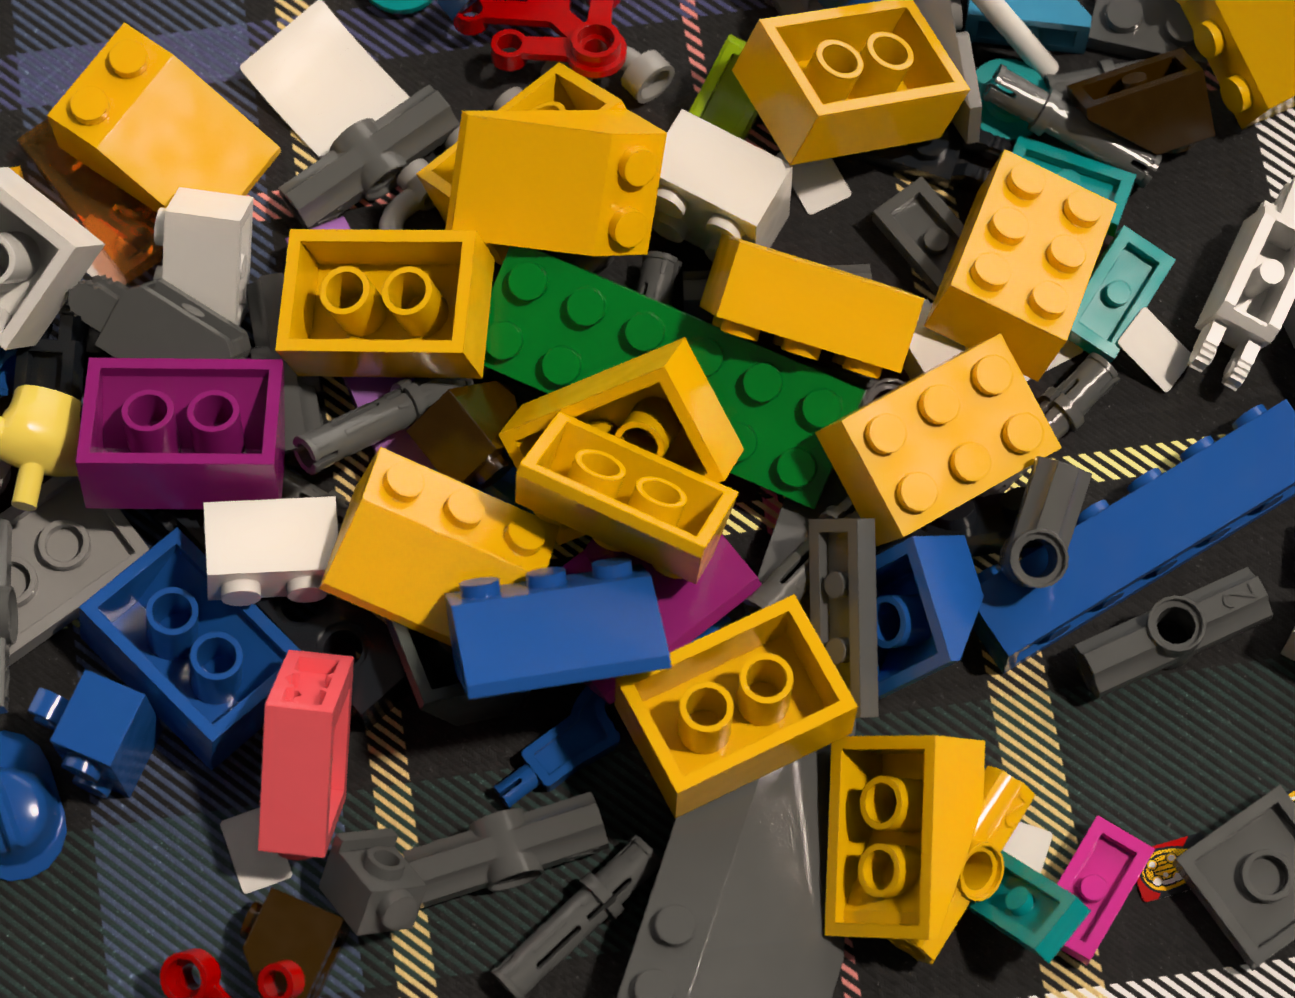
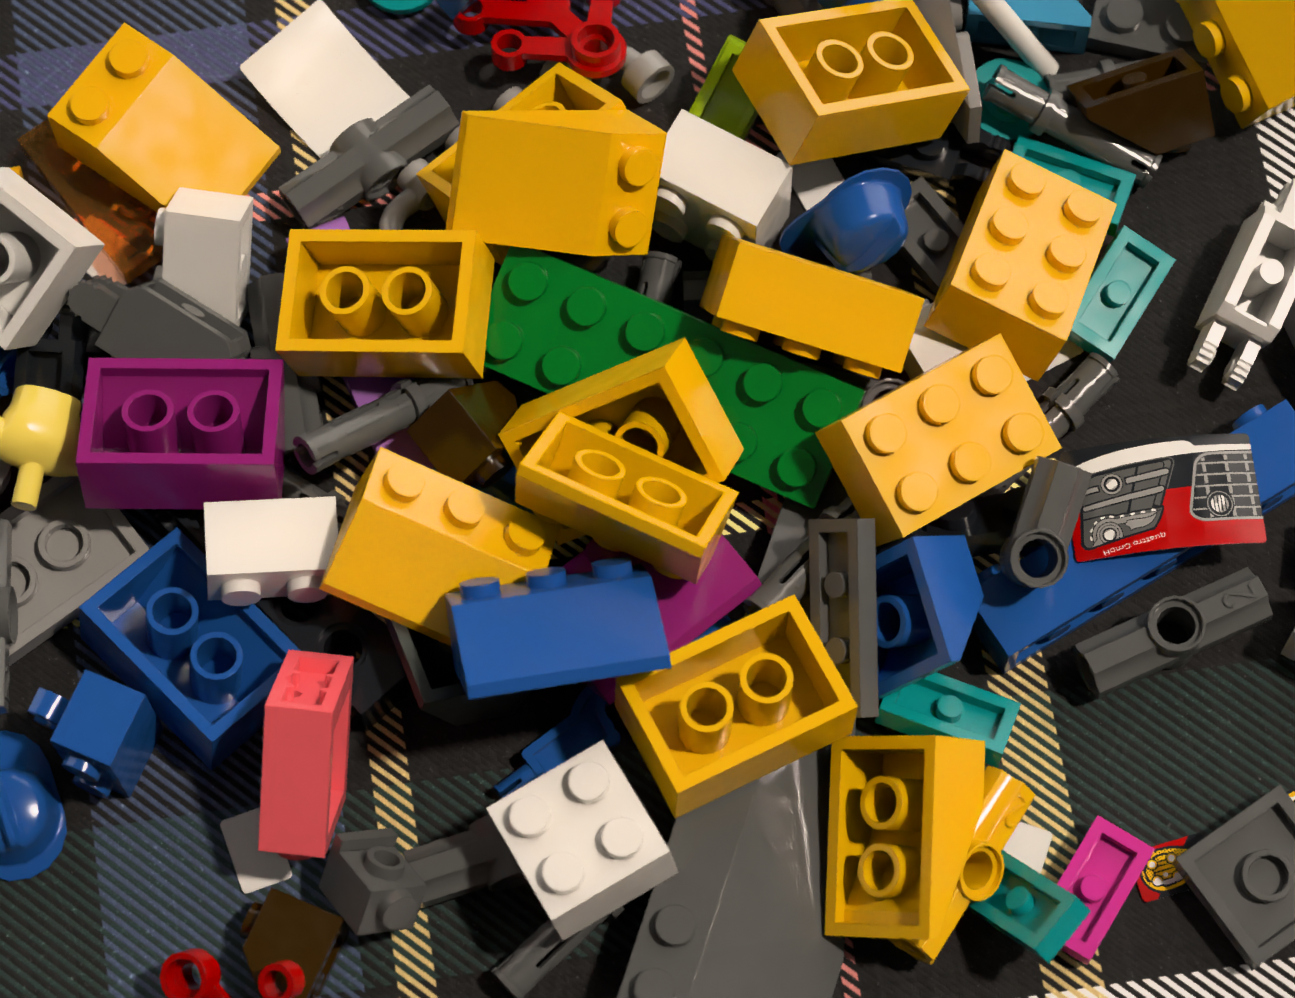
white sticker [1118,308,1191,392] -> none
none -> white brick [486,740,679,941]
none -> blue piece [779,167,912,274]
none -> teal plate [875,672,1021,768]
none -> sticker [1060,433,1267,562]

